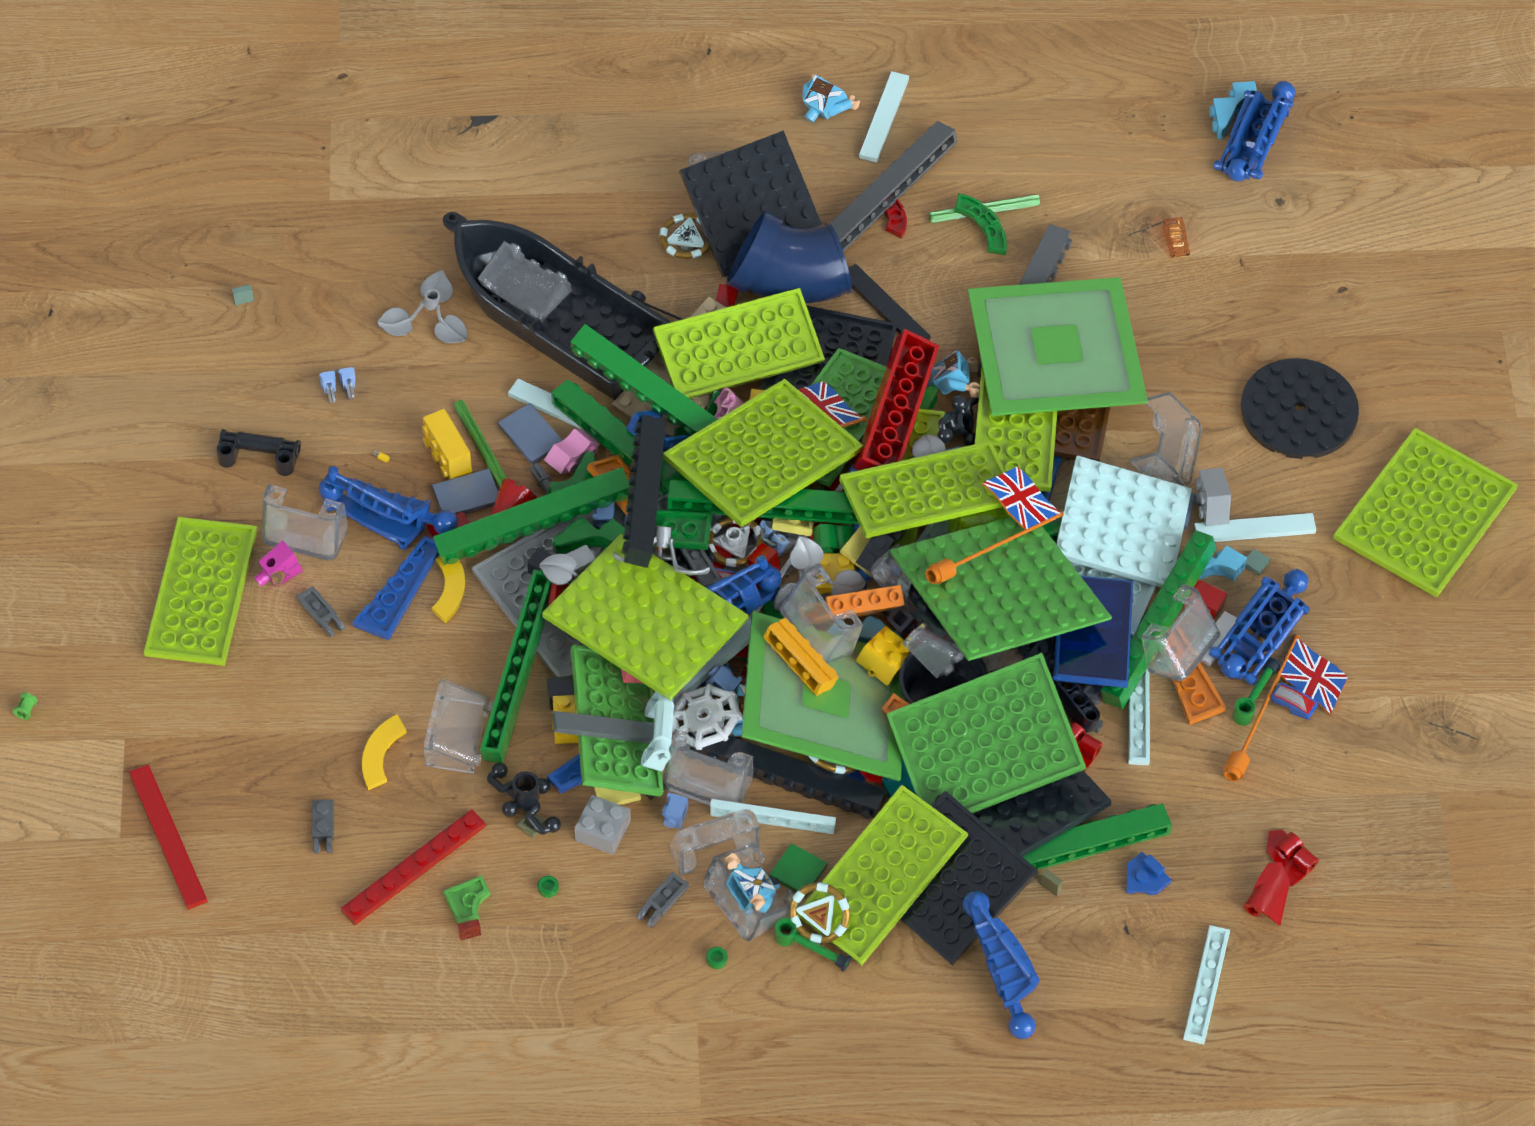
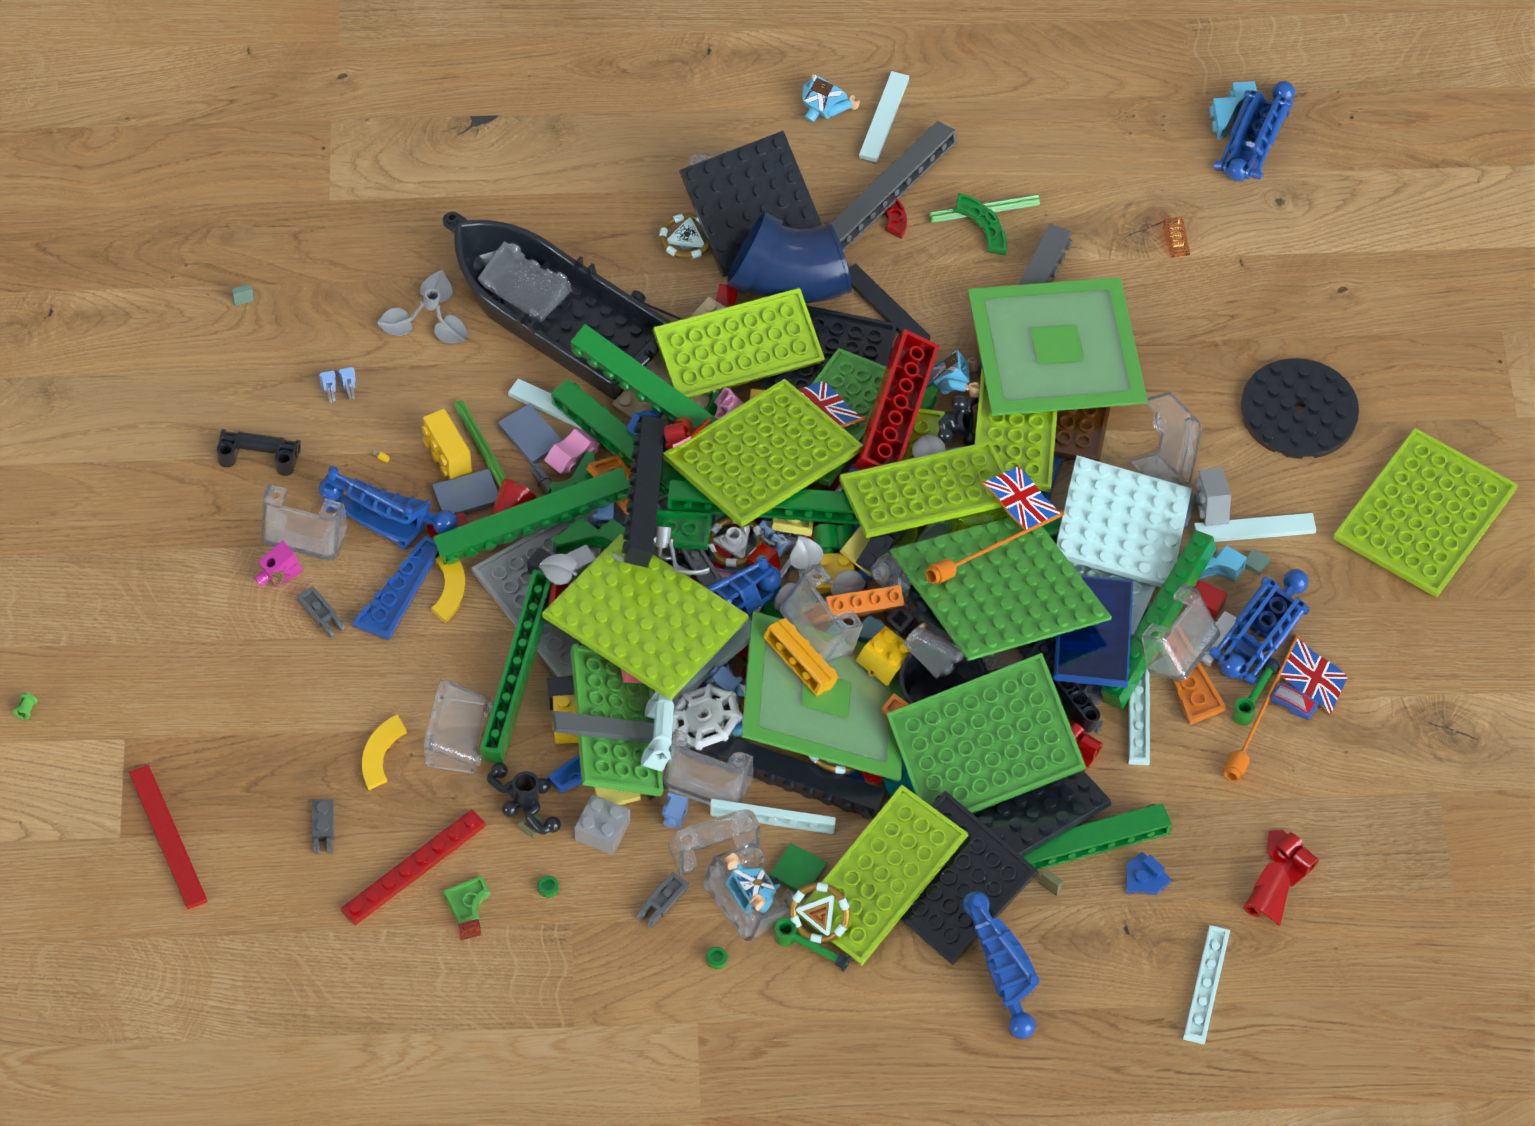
lime plate [144,517,258,666] -> none
none -> red panel [664,416,711,448]

